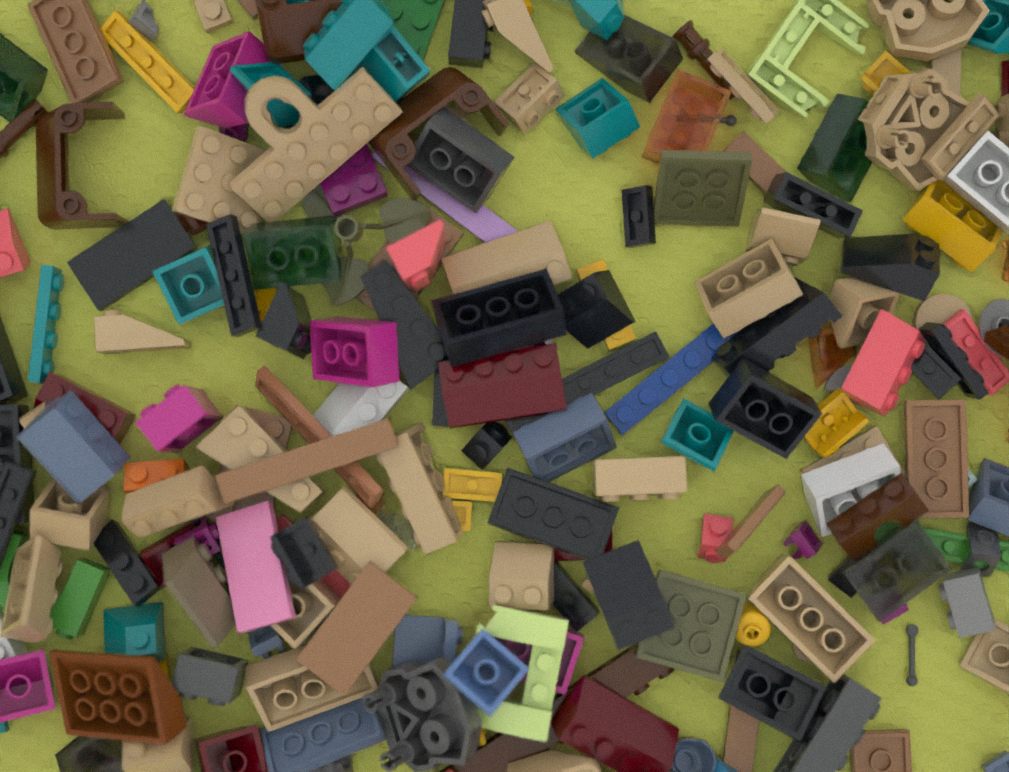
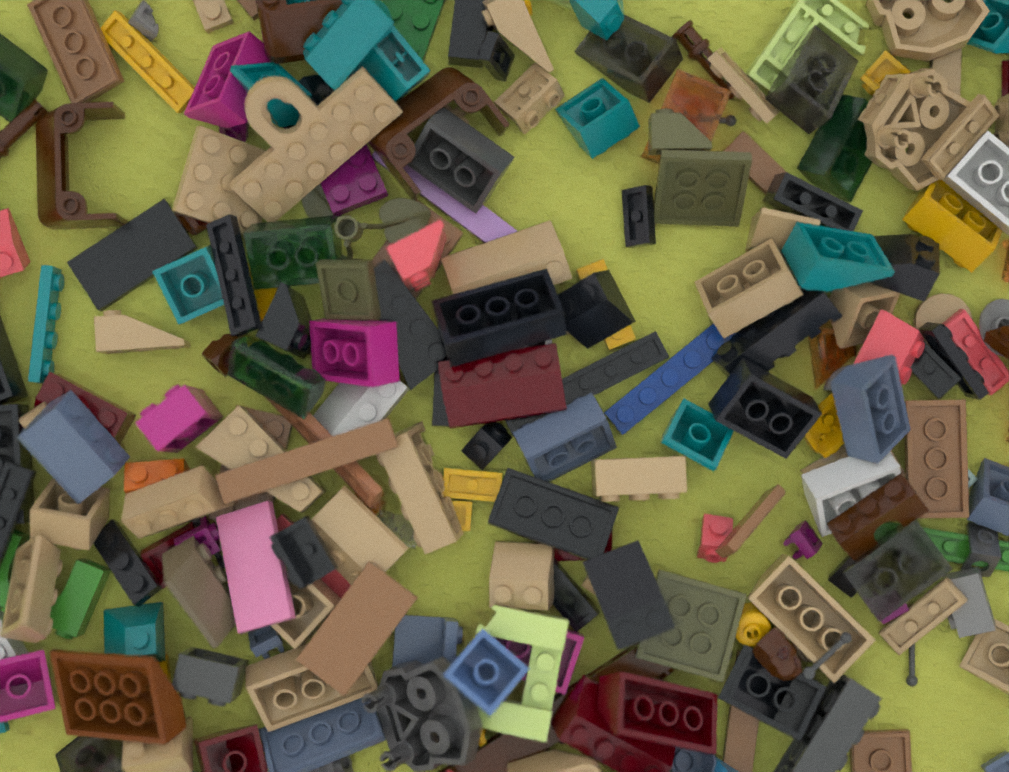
none -> reddish brown rock [201,333,253,377]
none -> clear green slope [228,335,326,419]
none -> olive tile [316,260,381,321]
none -> black plate [478,31,515,82]
none -> dark red slope [598,671,718,755]
none -> olive slope [648,108,712,155]
none -> reddish brown rock [752,628,802,681]
none -> clear smoke slope [765,25,858,134]
none -> teal slope [781,222,895,292]
none -> dark grey hinge [802,632,852,679]
none -> sand blue slope [830,355,911,463]
none -> tan tile [879,576,968,655]

